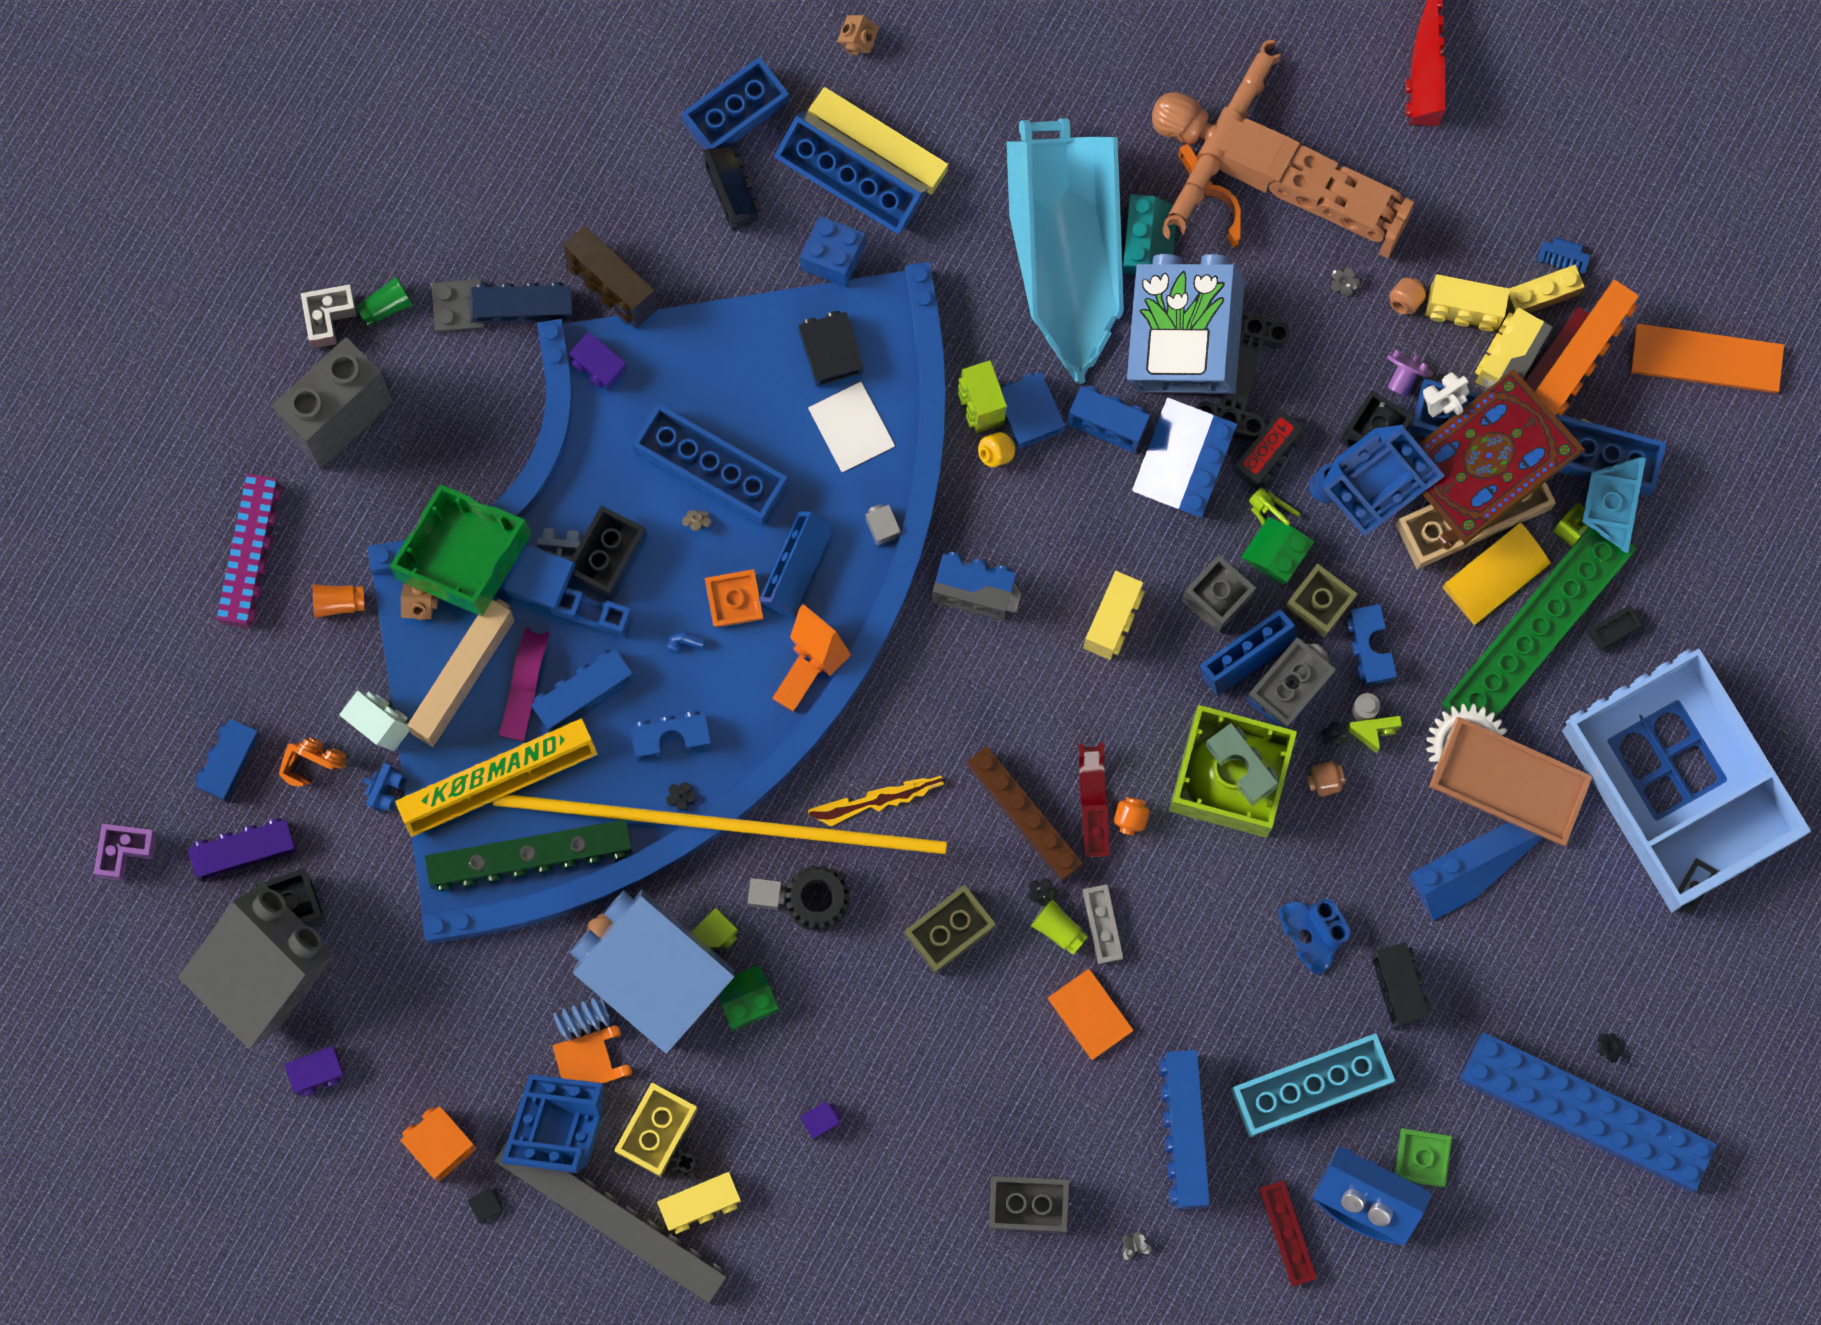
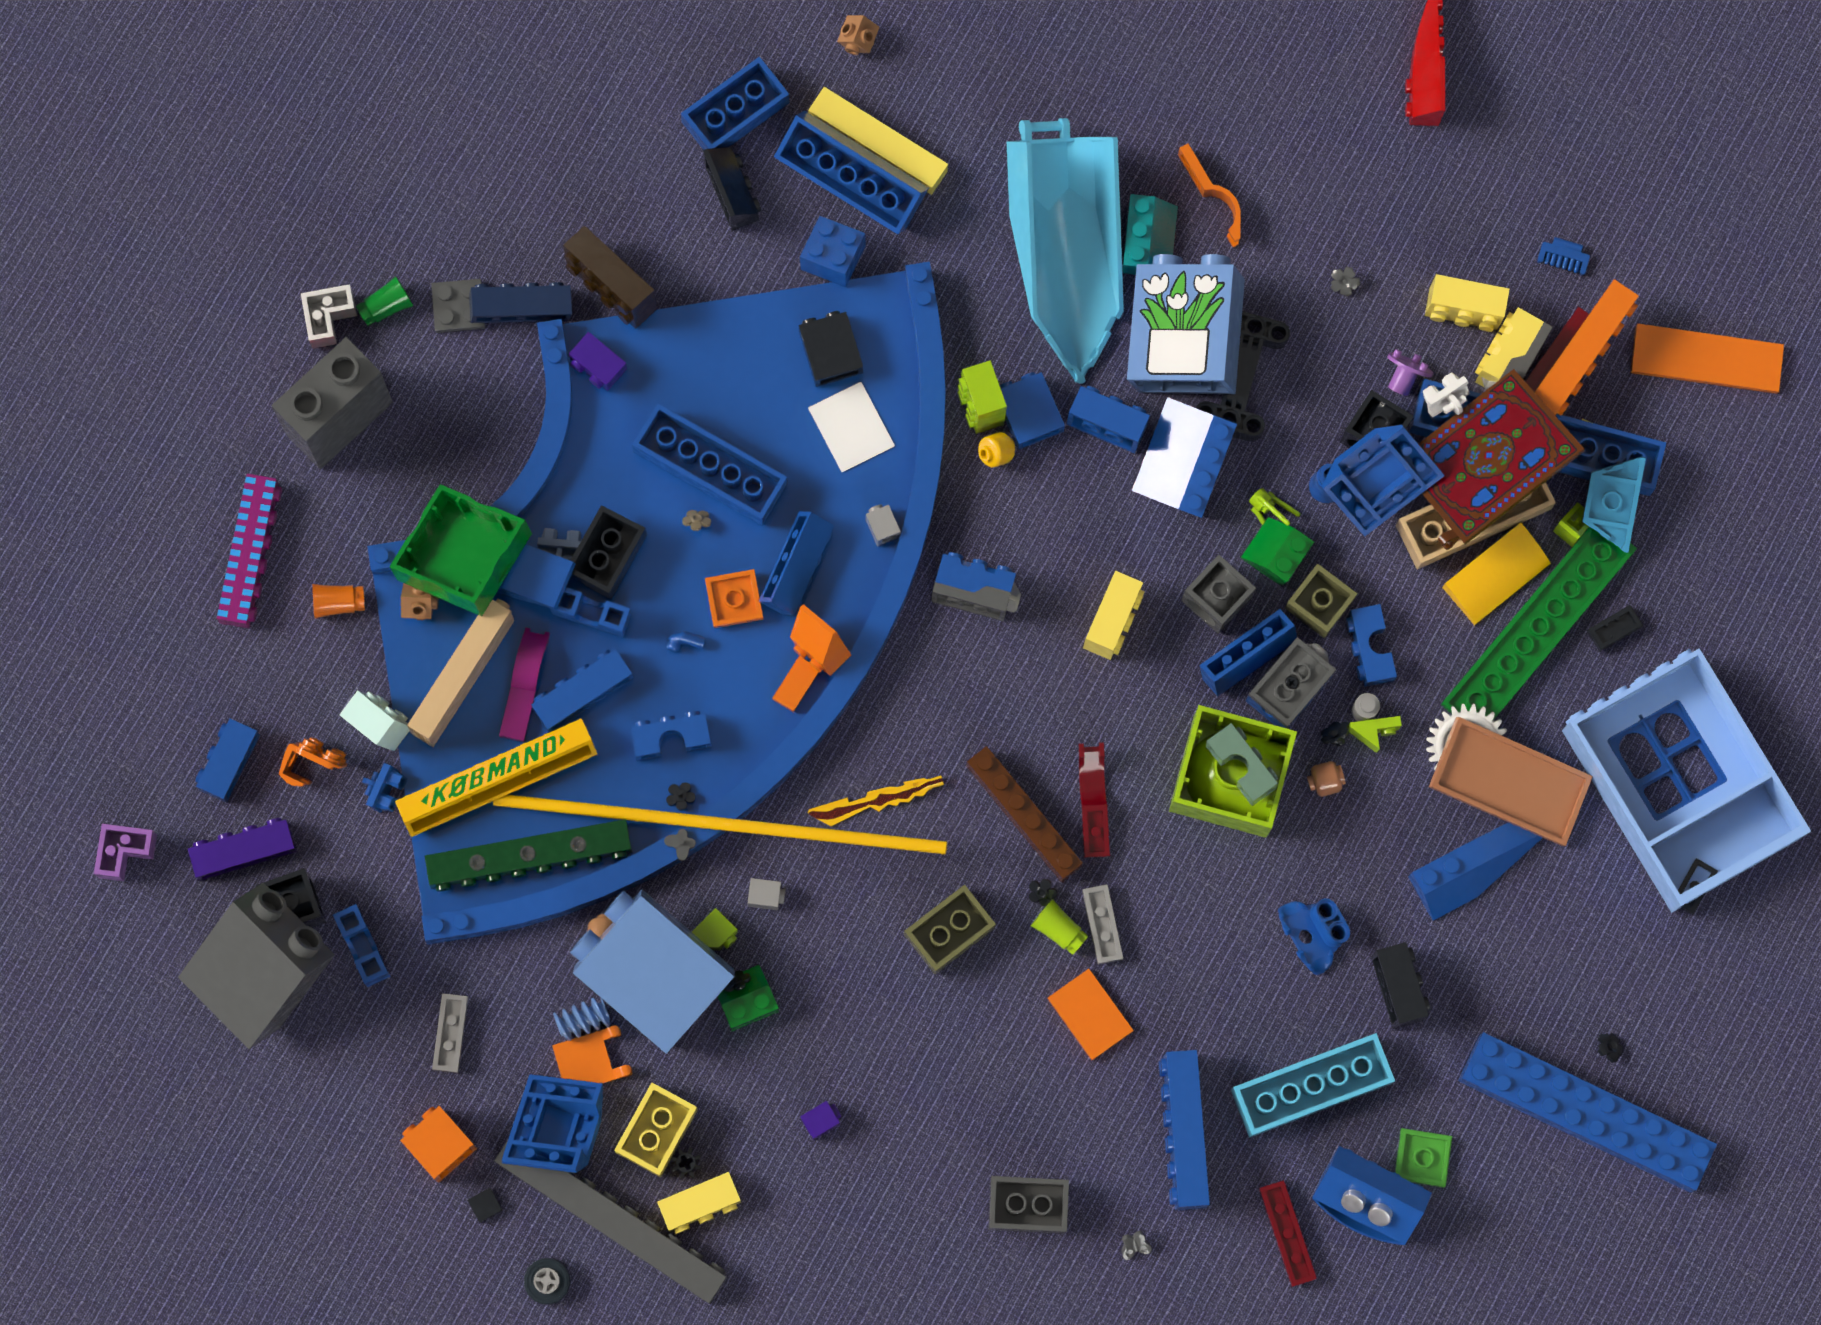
dark purple brick [284,1046,345,1097] -> none
black tyre [786,865,849,932] -> none
orange head [1114,797,1150,836] -> none
nougat piece [1152,40,1415,258] -> none
black brick [1233,409,1304,489] -> none
nougat head [1389,278,1426,314] -> none
light yellow brick [1506,265,1585,314] -> none
none -> blue arch [333,904,391,987]
none -> light grey plate [432,993,468,1073]
none -> black wheel [524,1258,570,1305]
none -> dark grey piece [664,829,696,861]
none -> black plant [724,970,751,992]

